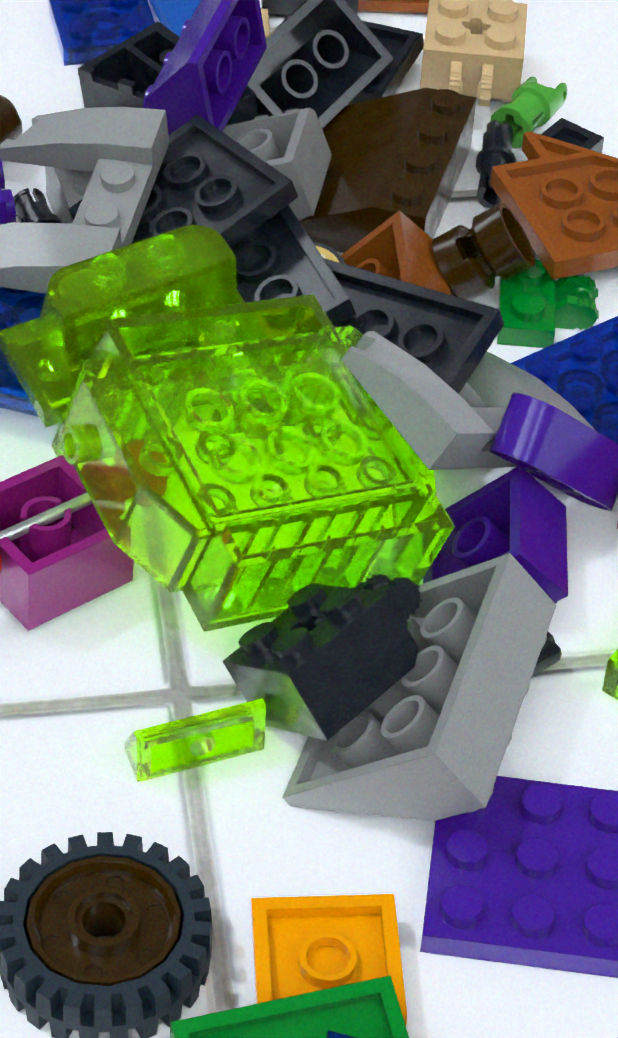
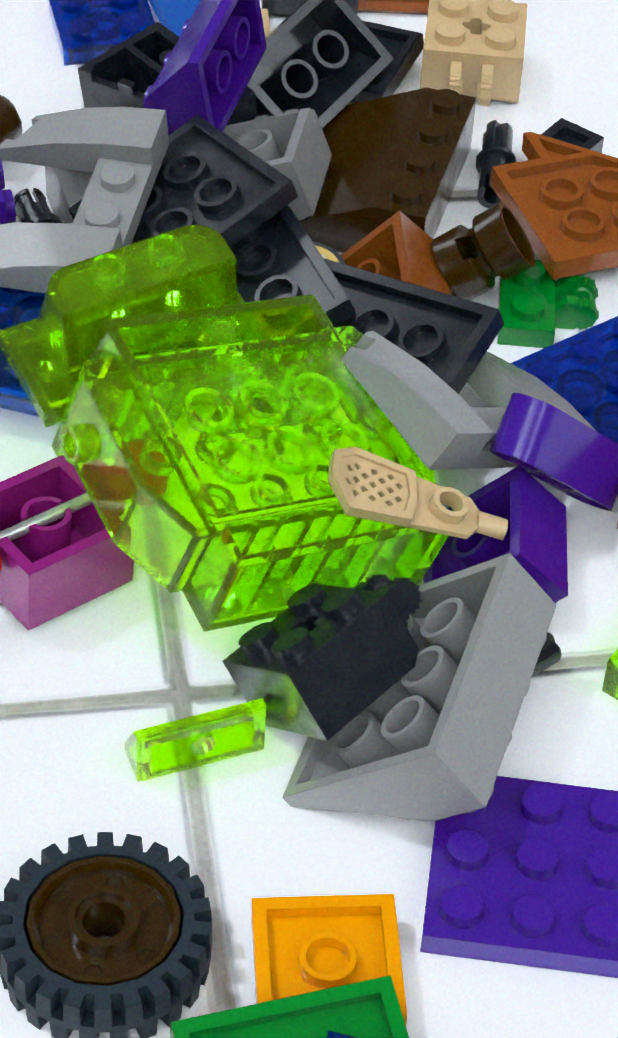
bright green piece [490,76,568,148] -> none
none -> tan piece [328,447,508,541]

